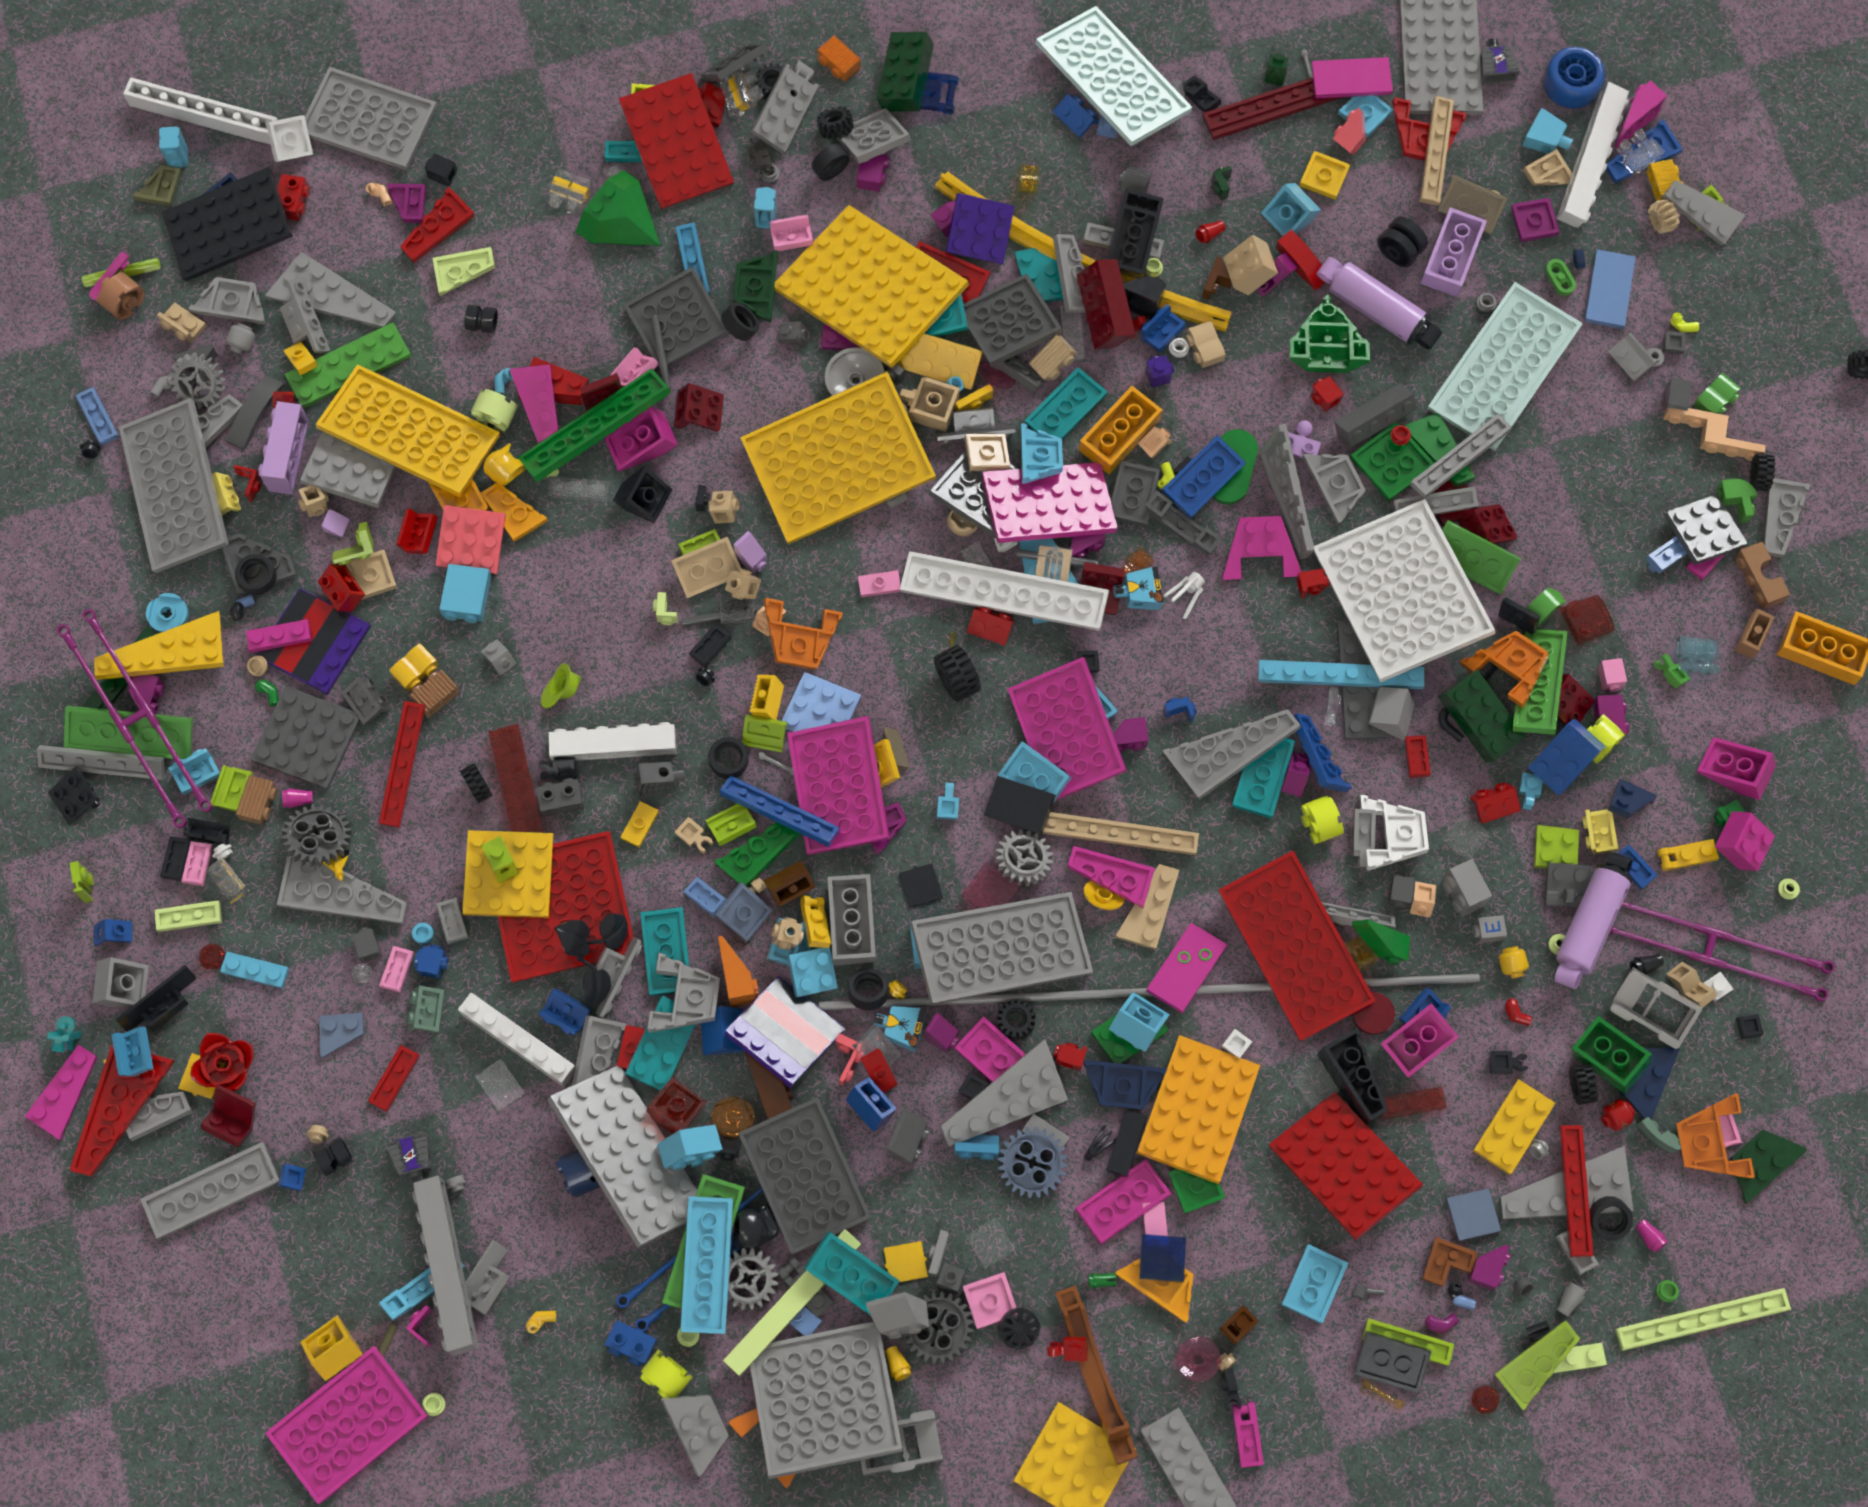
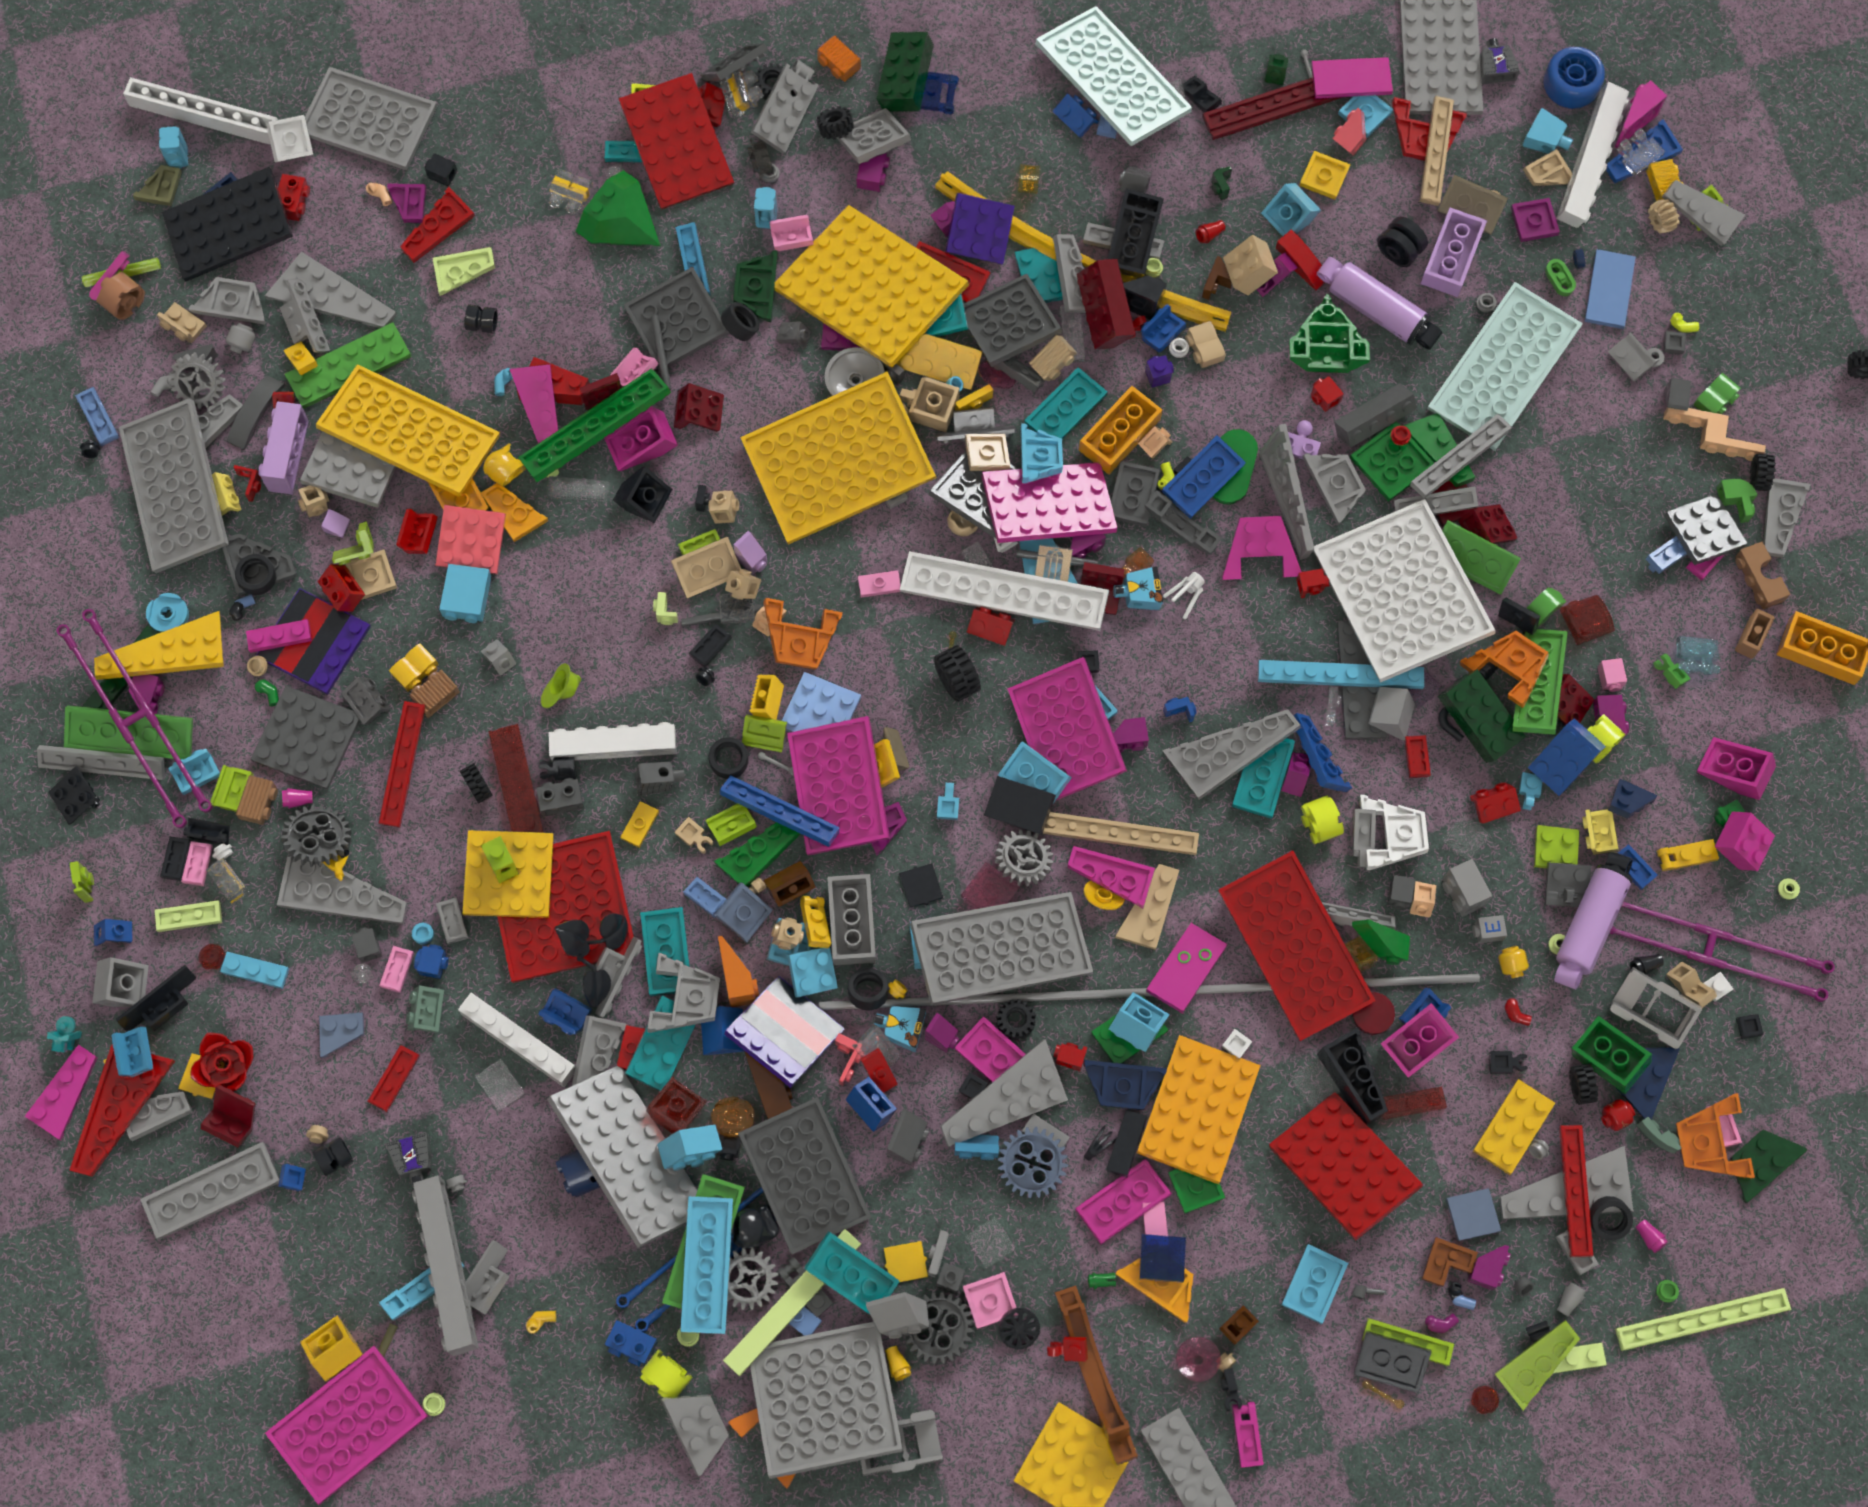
dark pink bracket [406,1305,432,1347] -> none
yellowish green brick [471,389,518,433] -> none
black tyre [811,144,850,181] -> none

